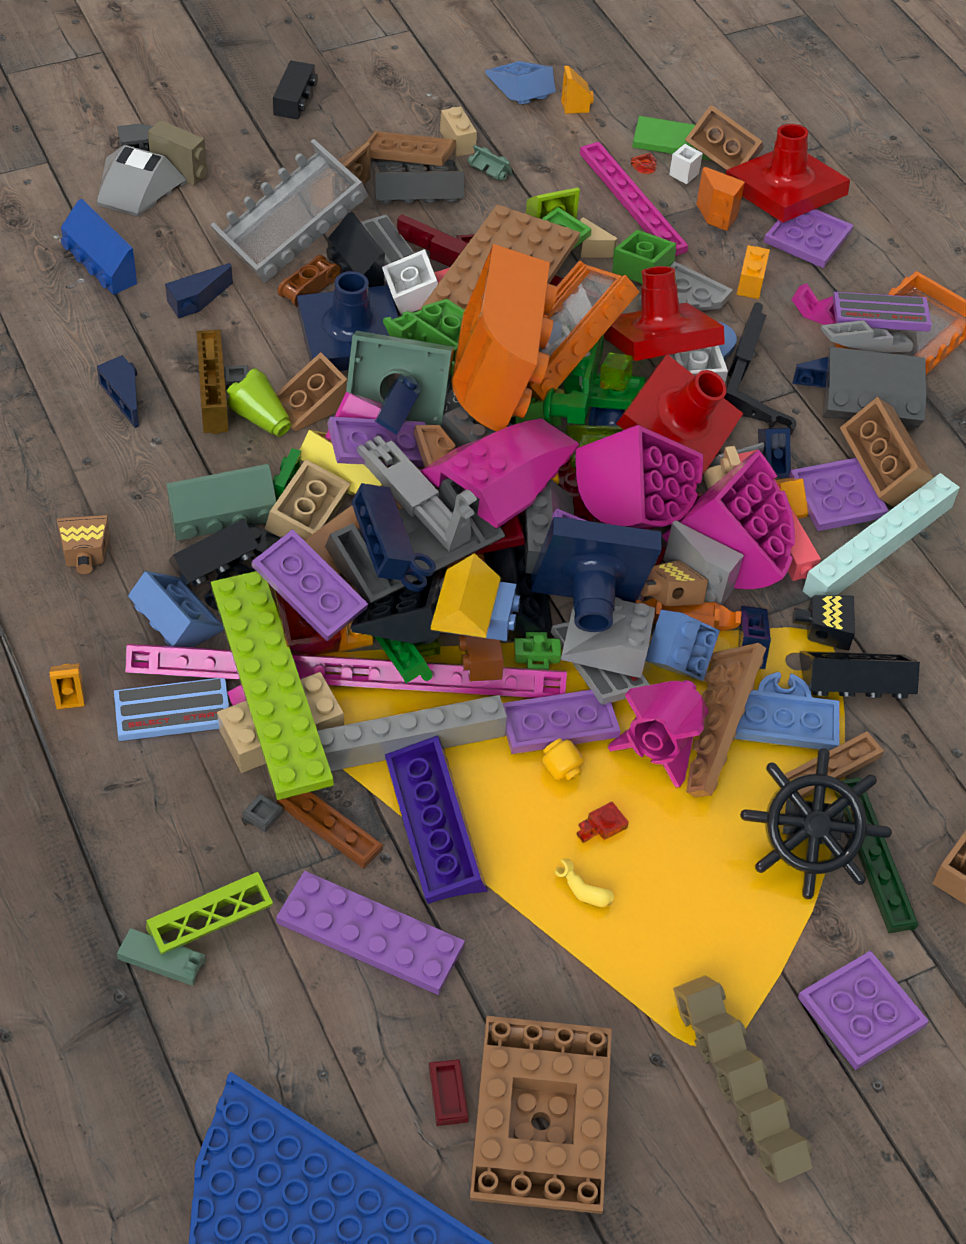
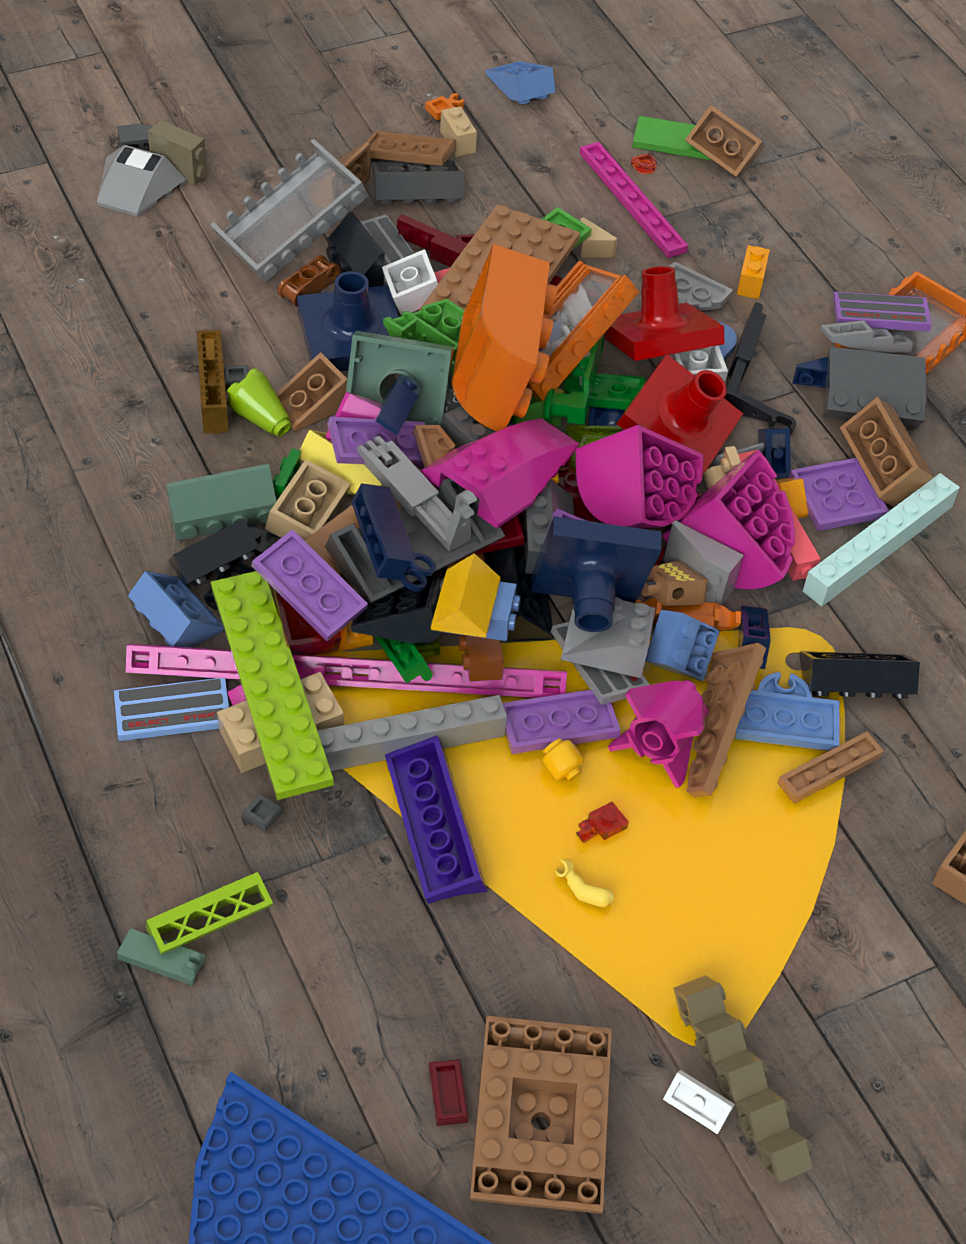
light orange slope [49,663,85,710] -> none
medium nougat torso [57,515,110,574] -> none
blue slope [61,199,137,295] -> none
dark blue slope [97,355,139,428] -> none
dark blue slope [165,263,233,319] -> none
black brick [273,60,318,120] -> none
medium lavender plate [276,871,465,995] -> none
dark orange tile [277,792,383,869] -> none
sand green hinge [468,145,513,181] -> none
bright green piece [514,632,561,670] -> none
lime slope [526,187,580,219] -> none
light orange slope [561,66,594,114] -> none
clear neon green brick [600,352,632,391] -> none
bright green brick [612,230,676,284] -> none
white brick [669,144,703,184] -> none
orange slope [696,167,745,231] -> none
red piece [726,124,850,223] -> none
black piece [740,748,892,900] -> none
medium lavender plate [764,209,854,268] -> none
dark pink slope [791,283,836,325] -> none
black torso [792,595,855,651] -> none
medium lavender plate [798,950,929,1070] -> none
dark green tile [834,777,918,933] -> none
none -> orange plate [425,93,465,120]
none -> white plate [663,1070,735,1134]

